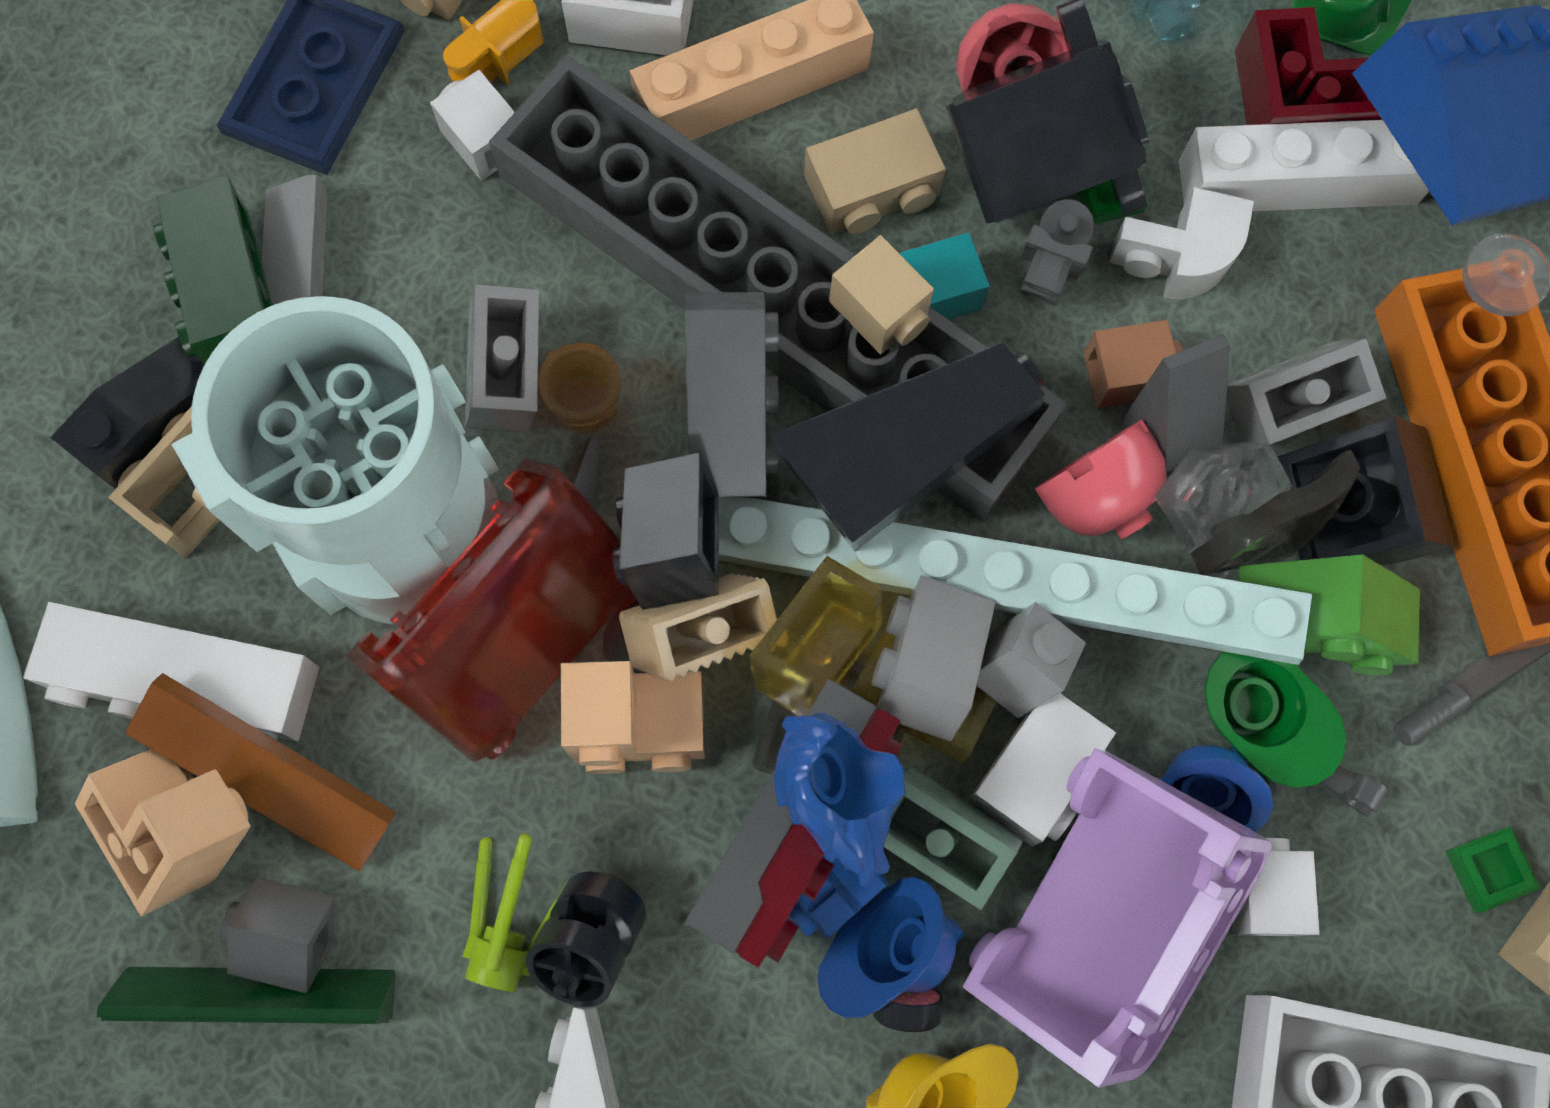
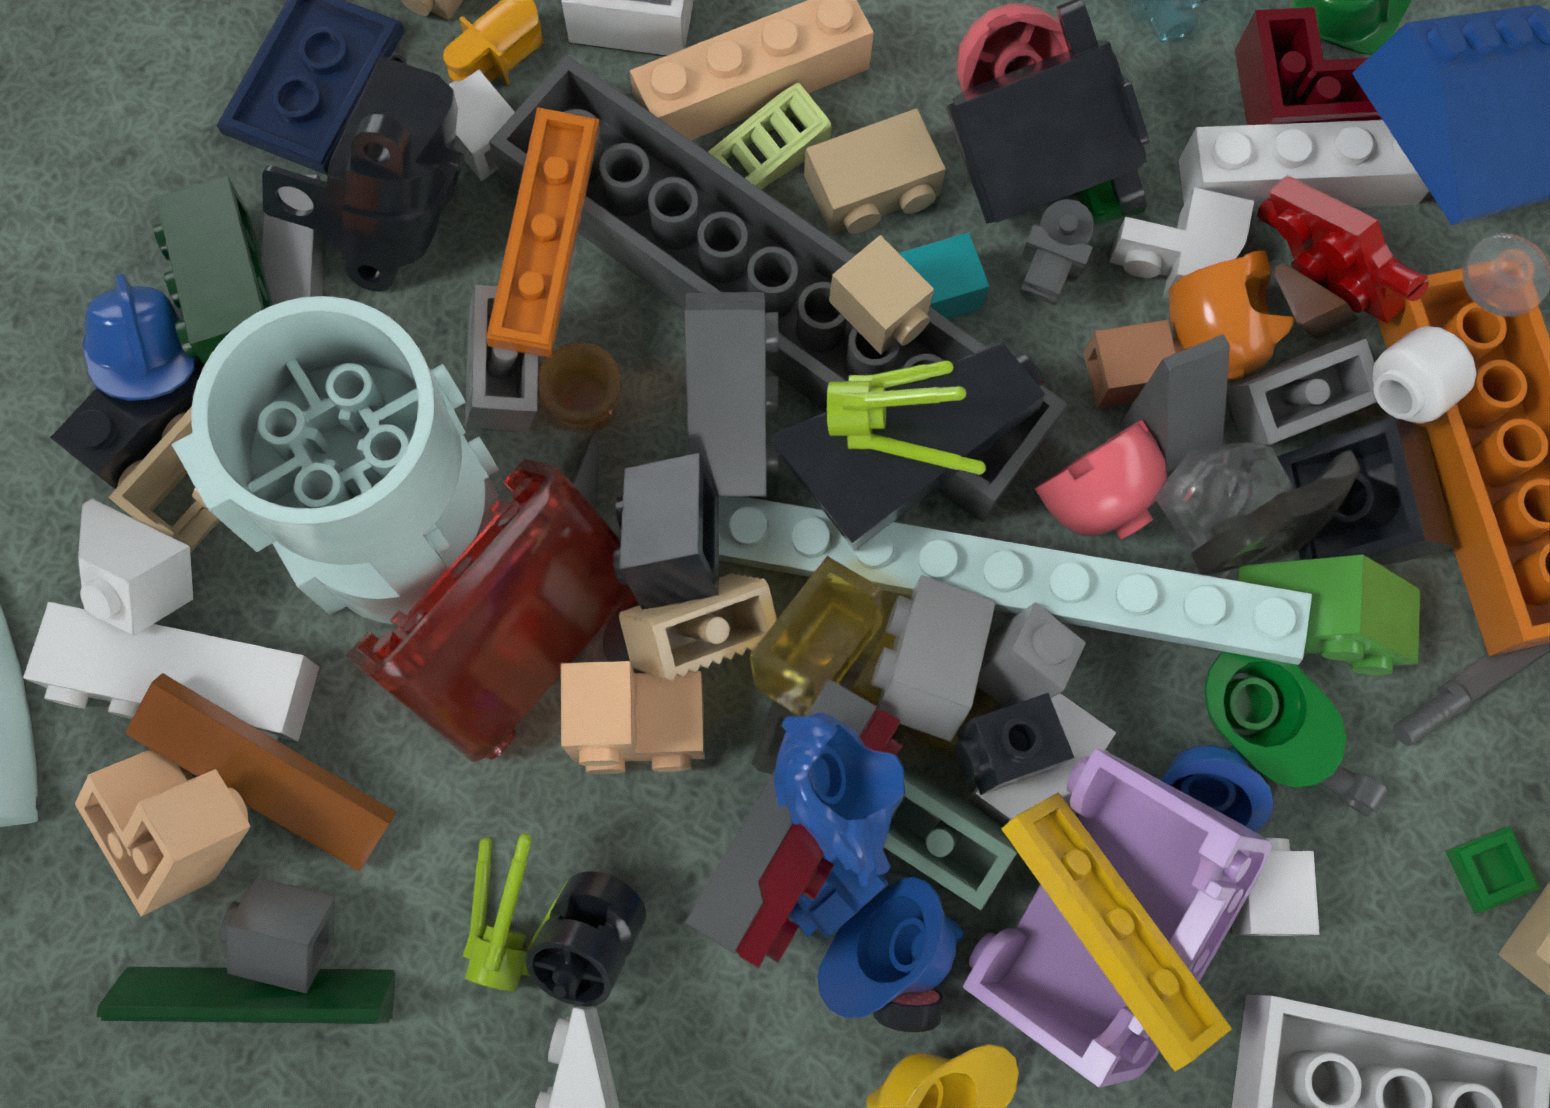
none -> white slope [78,499,193,636]
none -> blue piece [82,274,195,401]
none -> black piece [262,55,465,292]
none -> orange tile [486,107,599,358]
none -> yellowish green slope [708,82,832,189]
none -> lime plant [827,361,986,474]
none -> black brick [956,693,1075,795]
none -> yellow plate [1002,792,1232,1072]
none -> orange piece [1169,250,1295,382]
none -> red plate [1257,175,1429,324]
none -> reddish brown slope [1273,263,1358,339]
none -> white head [1372,326,1477,424]

